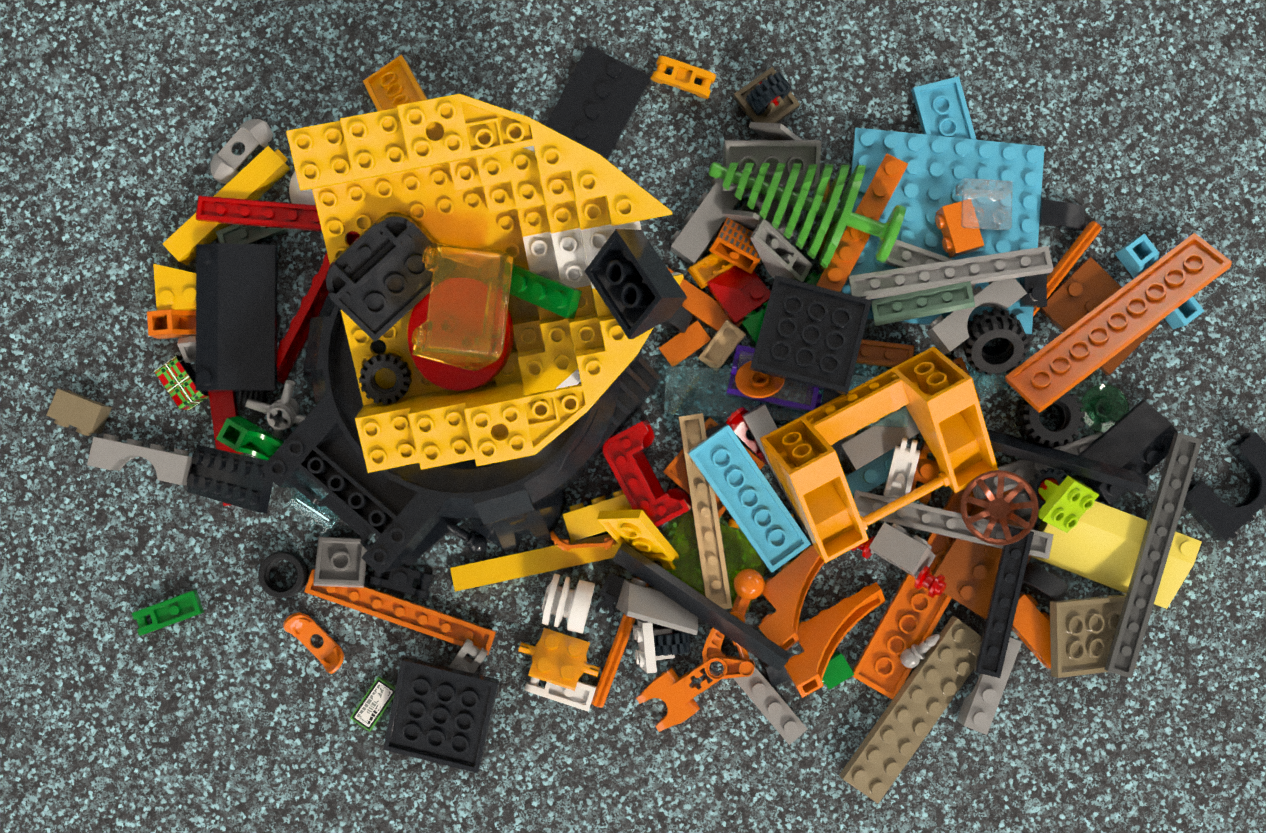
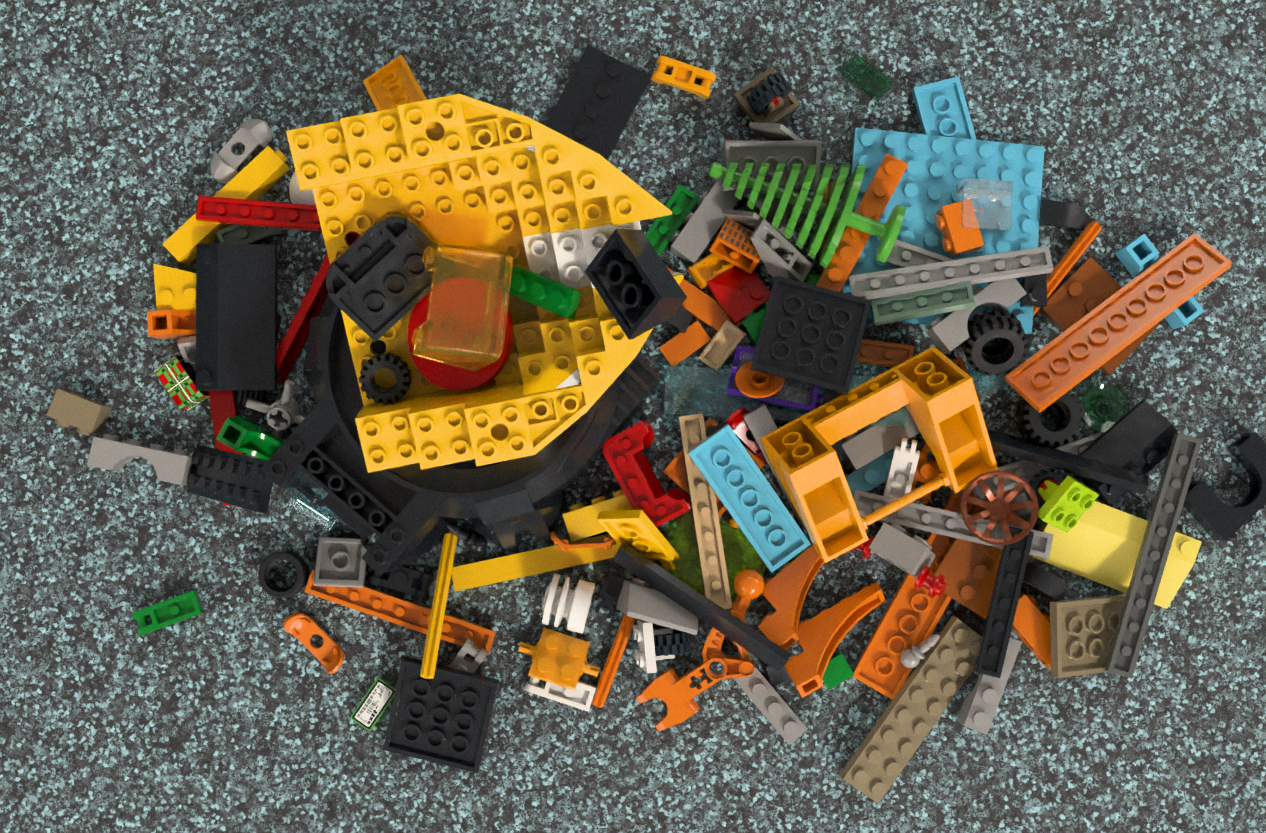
none -> yellow axle [420,533,457,679]
none -> green plate [645,184,700,257]
none -> clear green plate [841,53,894,102]

